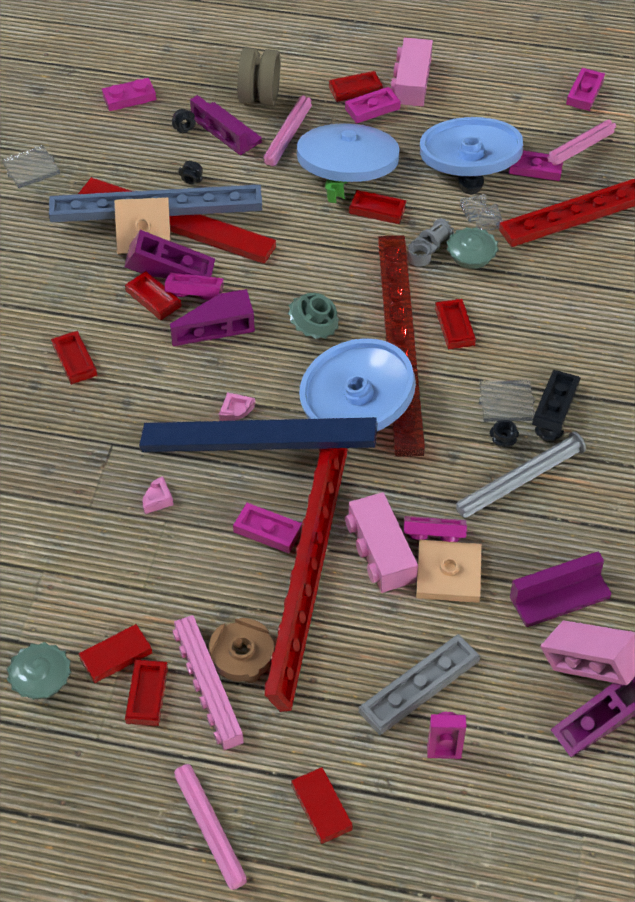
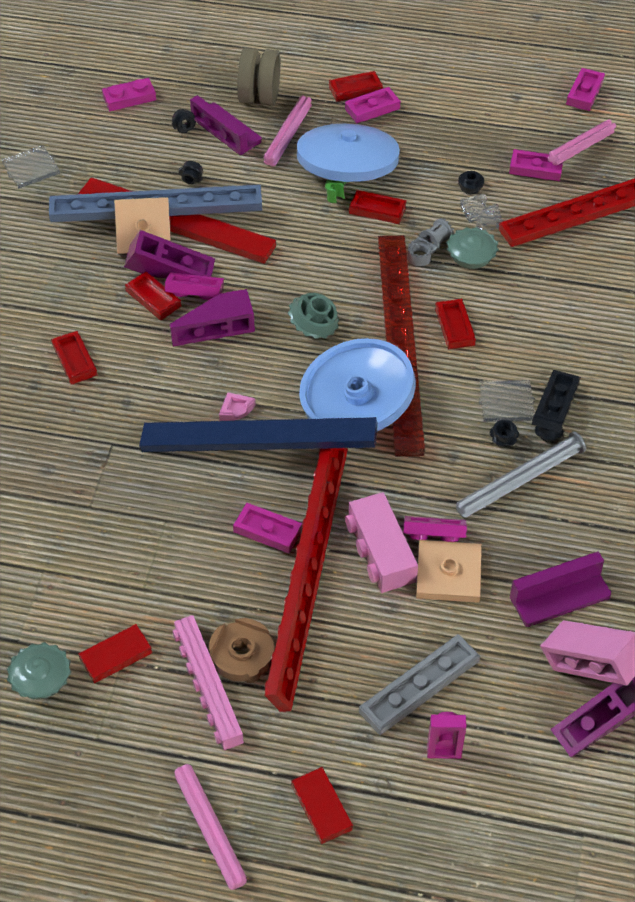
red tile [125,660,168,726] -> none
bright pink tile [143,476,174,514] -> none
bright pink brick [391,37,433,107] -> none
light blue dish [420,117,523,176] -> none

